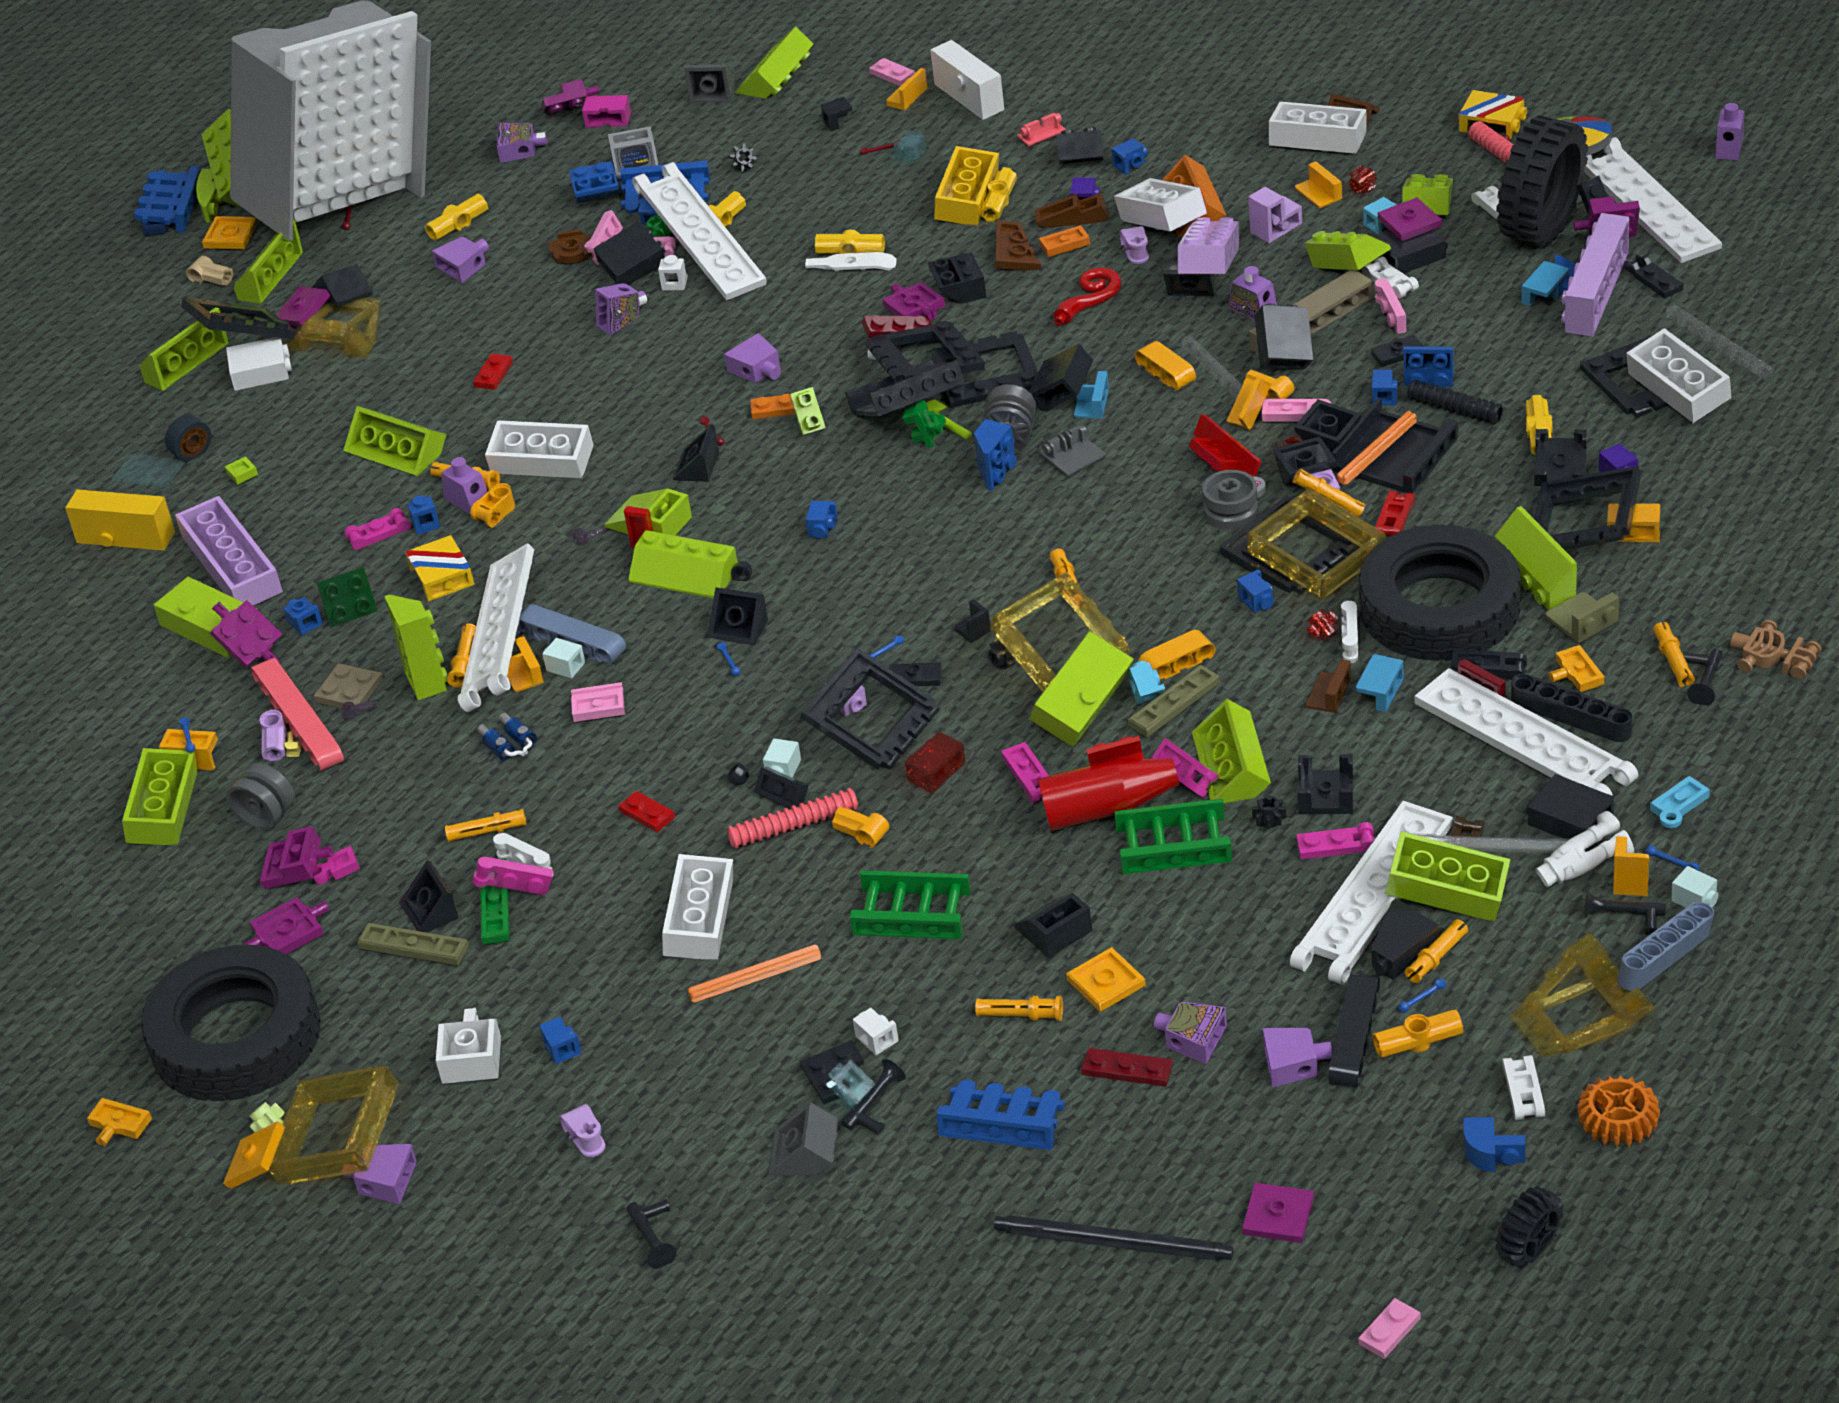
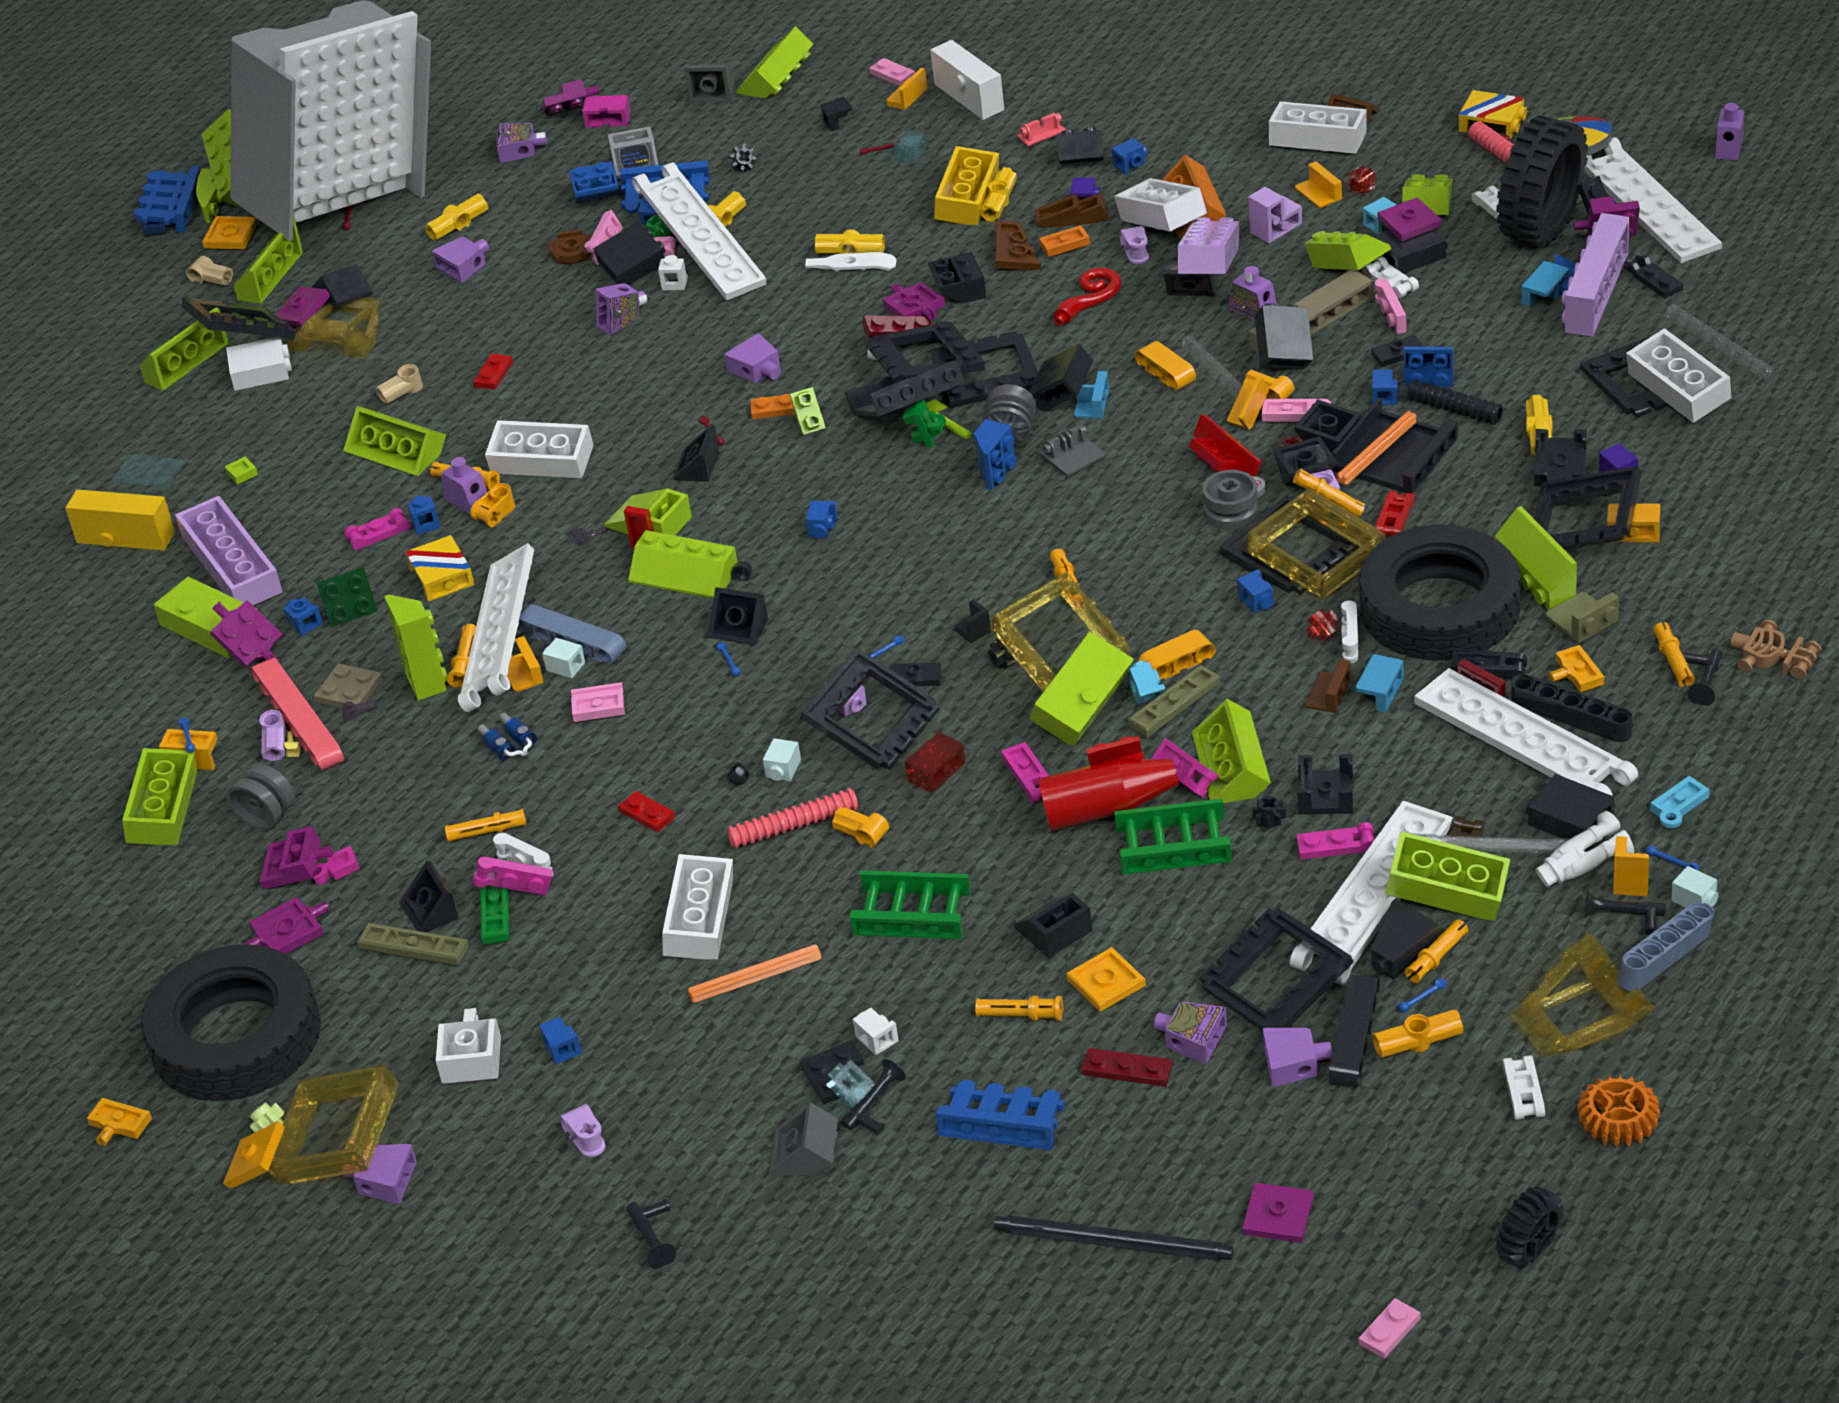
black wheel [165,414,212,462] -> none
black plate [754,767,809,808] -> none
blue brick [1464,1117,1525,1172] -> none
none -> tan piece [375,364,423,404]
none -> black hinge [1199,908,1354,1031]

